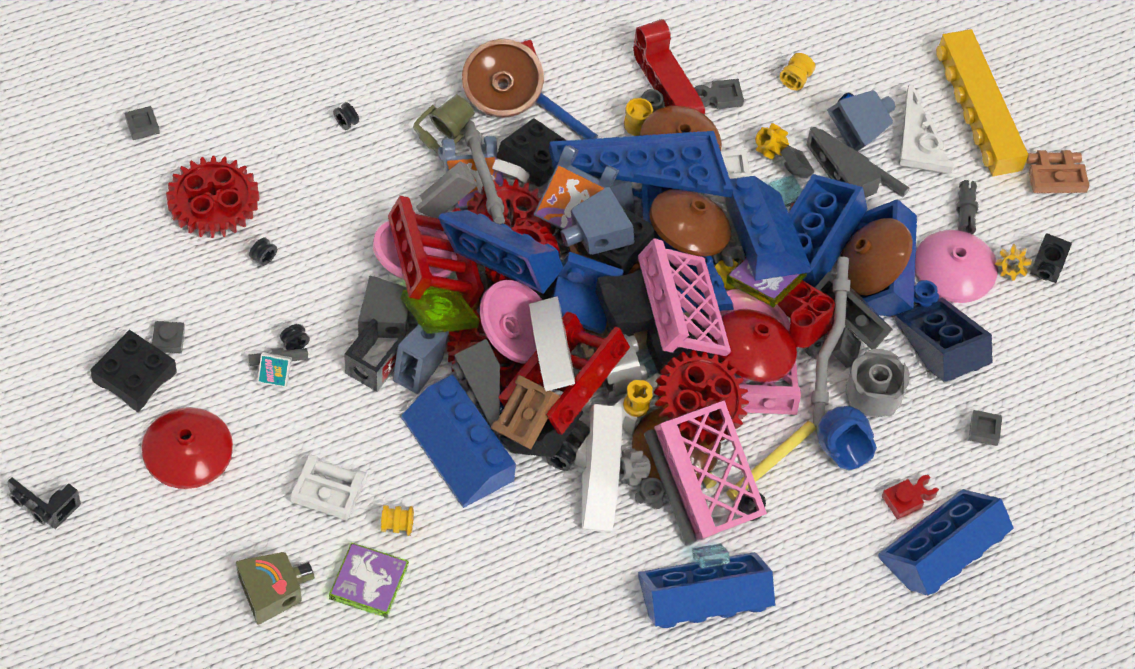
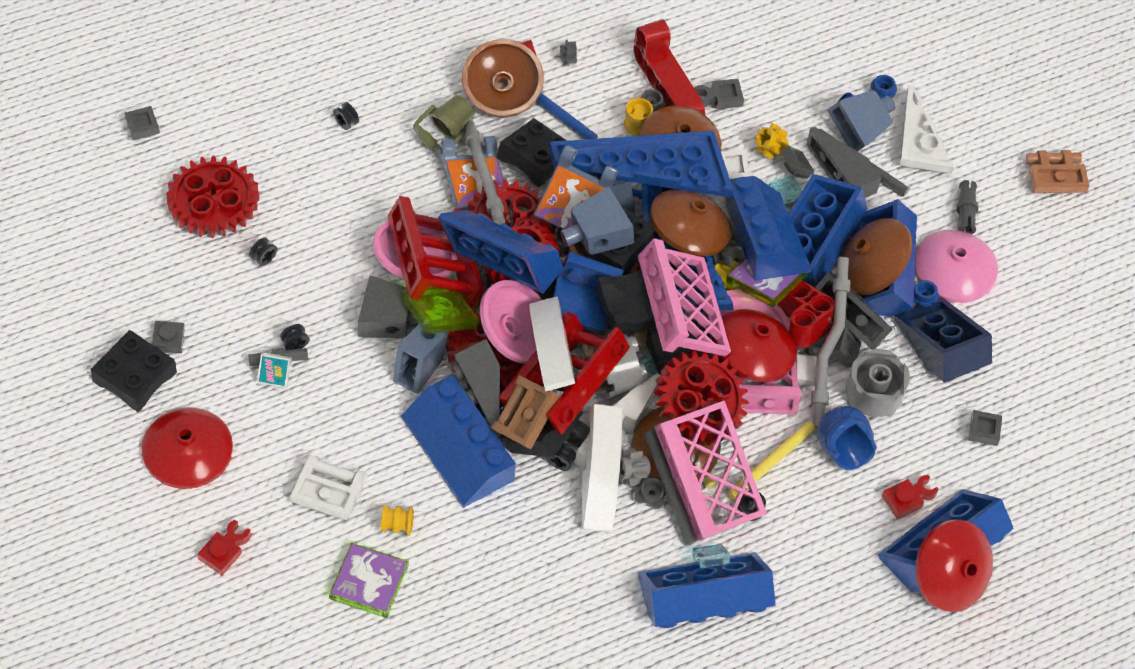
black bracket [7,477,81,529] -> none
olive torso [236,552,315,625] -> none
black piece [344,318,405,392] -> none
light grey panel [416,161,478,218] -> none
white tile [492,159,530,184] -> none
yellow bush [623,380,653,417] -> none
yellow wheel [779,53,816,91] -> none
yellow brick [936,29,1029,177] -> none
yellow gear [995,244,1032,281] -> none
black brick [1030,233,1072,283] -> none
none -> red plate [197,520,251,576]
none -> dark grey plate [560,40,577,66]
none -> white tile [796,354,817,386]
none -> blue plate [870,75,897,99]
none -> red dish [916,520,993,612]

